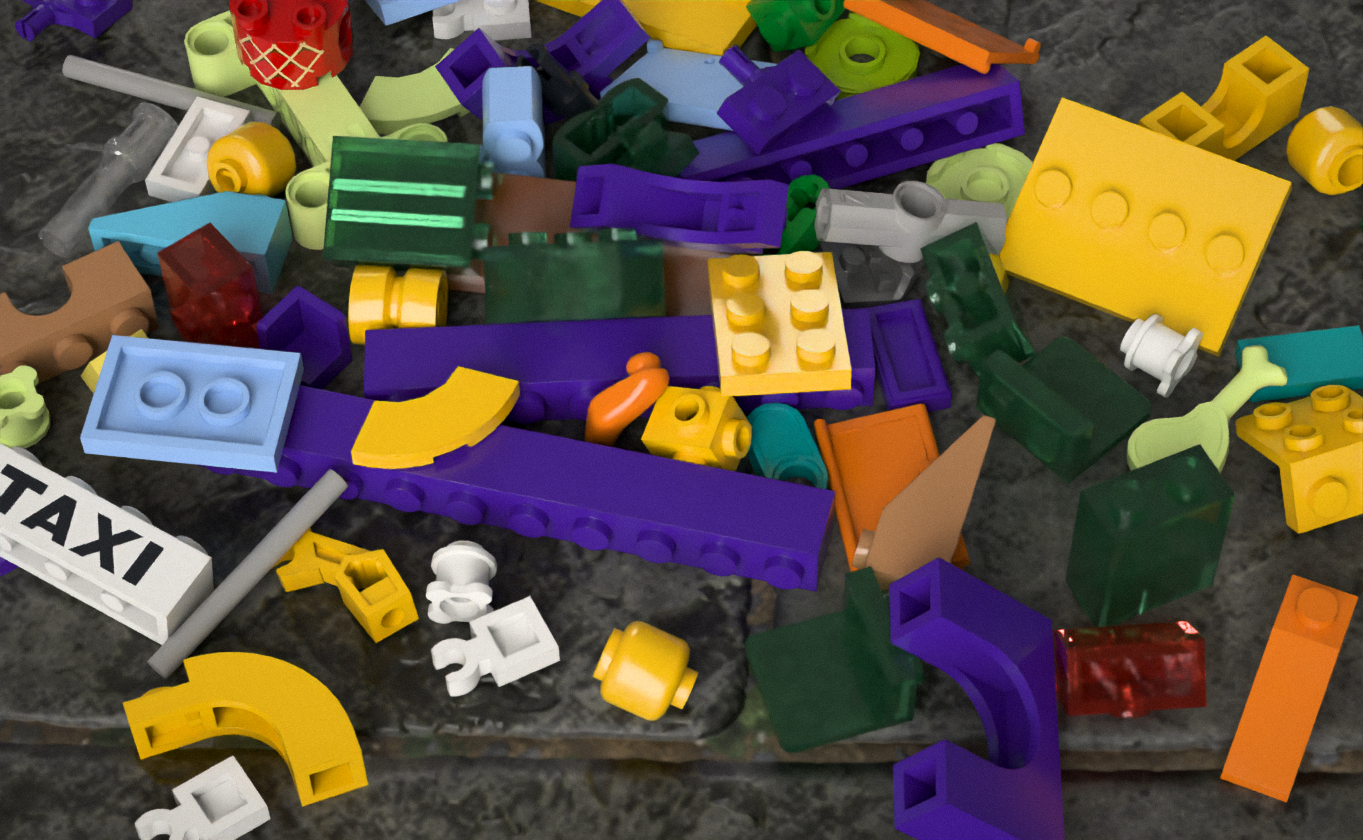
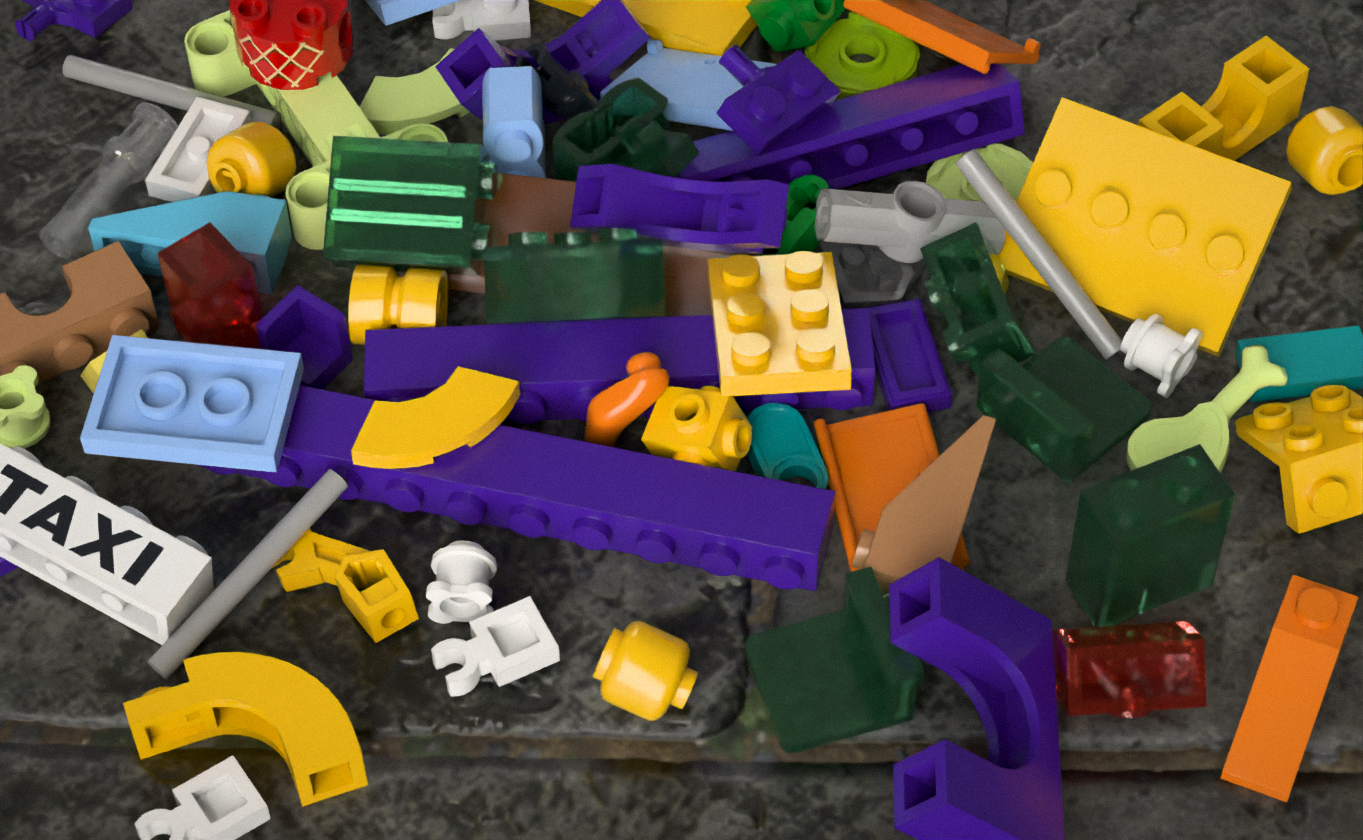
none -> light grey bar [955,149,1122,360]

